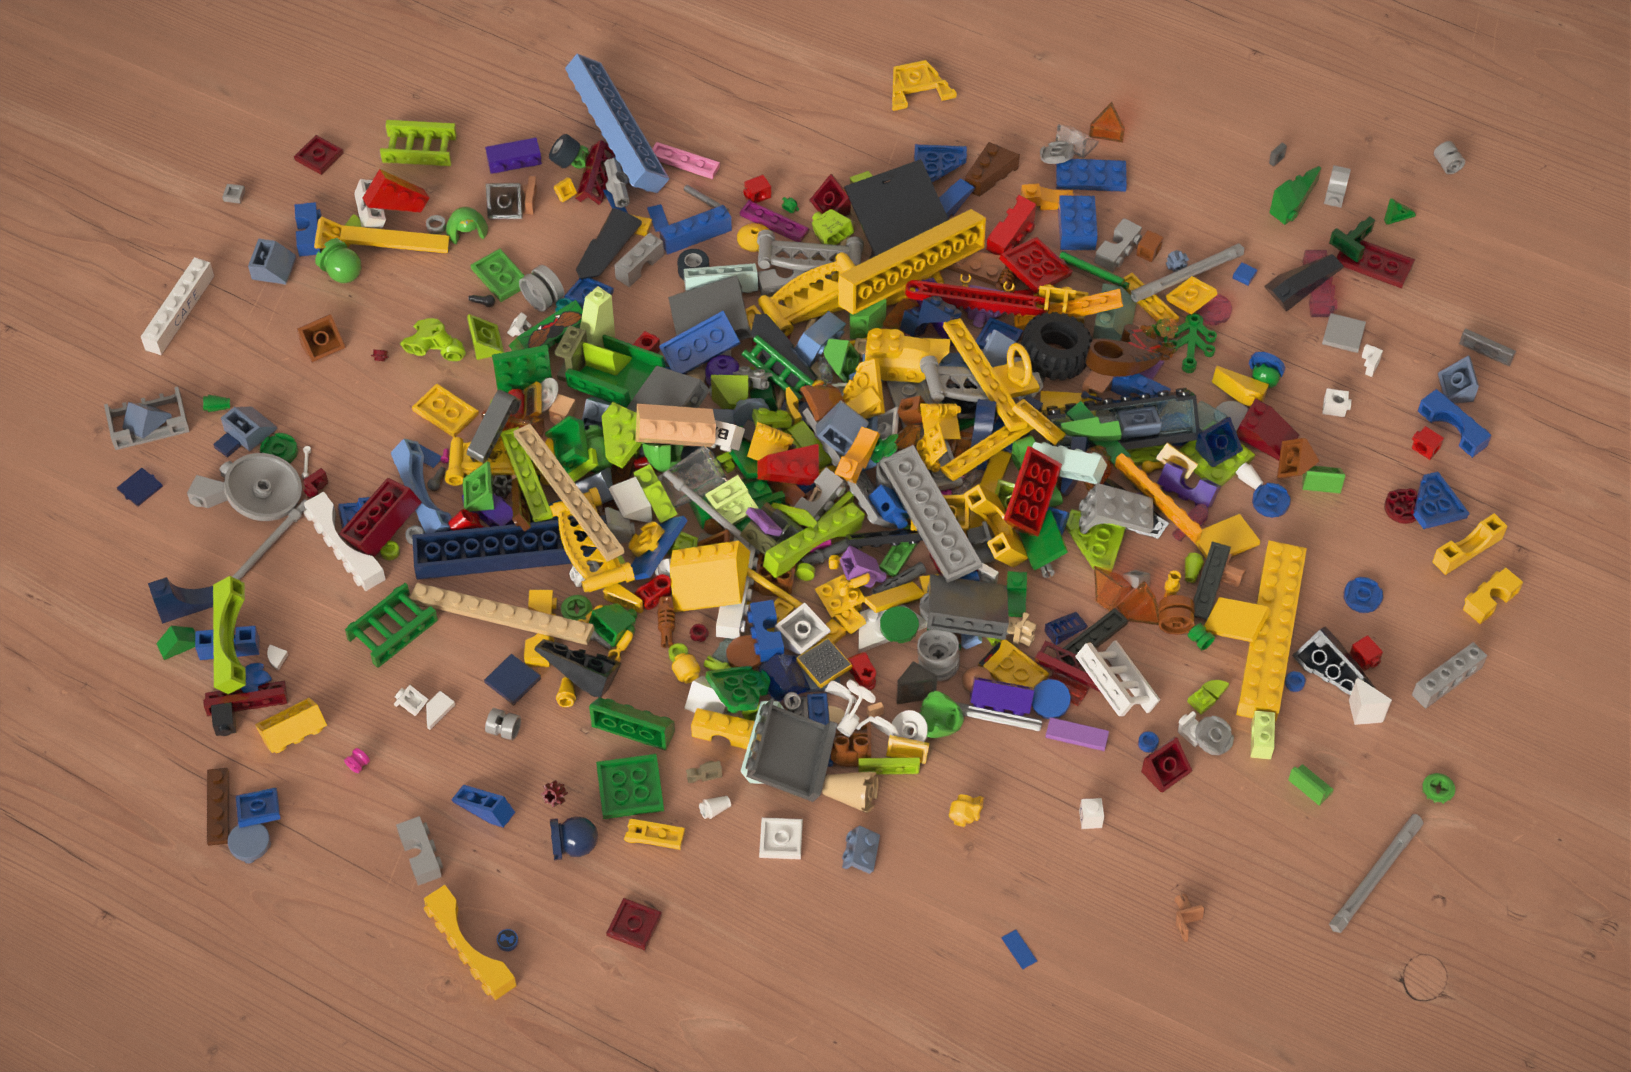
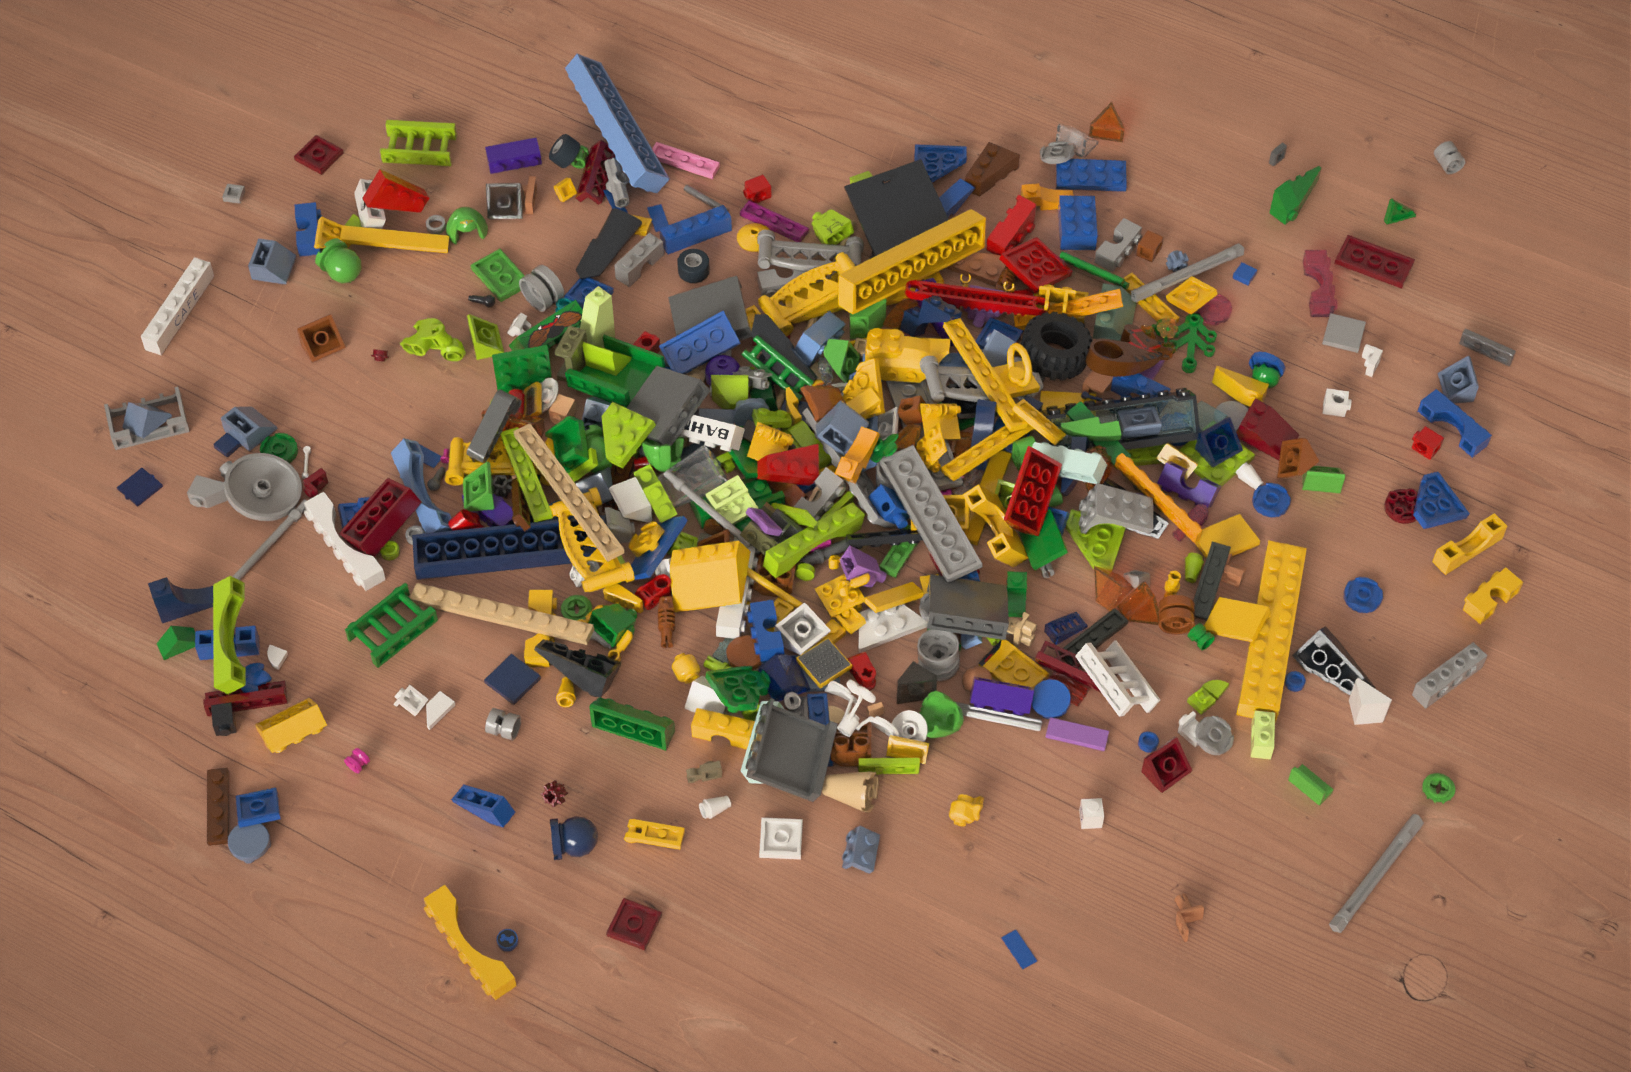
green cone [203,394,230,413] -> none
light grey arch [396,816,443,886] -> none
yellow tile [412,384,479,438] -> none
green plate [596,754,664,819] -> none
light nougat slope [635,404,716,447] -> none
lime tile [668,643,688,662] -> none
light aqua brick [684,263,758,293] -> none
dark red plate [689,624,709,642] -> none
green plate [782,197,799,213] -> none
dark red slope [809,174,851,216] -> none
dark grey pin [872,562,926,594] -> none
green tile [880,606,919,643] -> none
yellow wing [892,60,957,111] -> none
dark grey panel [966,521,996,565] -> none
white tile [978,563,999,584] -> none
yellow piece [1141,460,1165,473] -> none
black wedge [1264,254,1344,312] -> none
light grey arch [1324,165,1351,208] -> none
dark green bracket [1329,216,1375,262] -> none
red brick [1349,635,1383,671] -> none

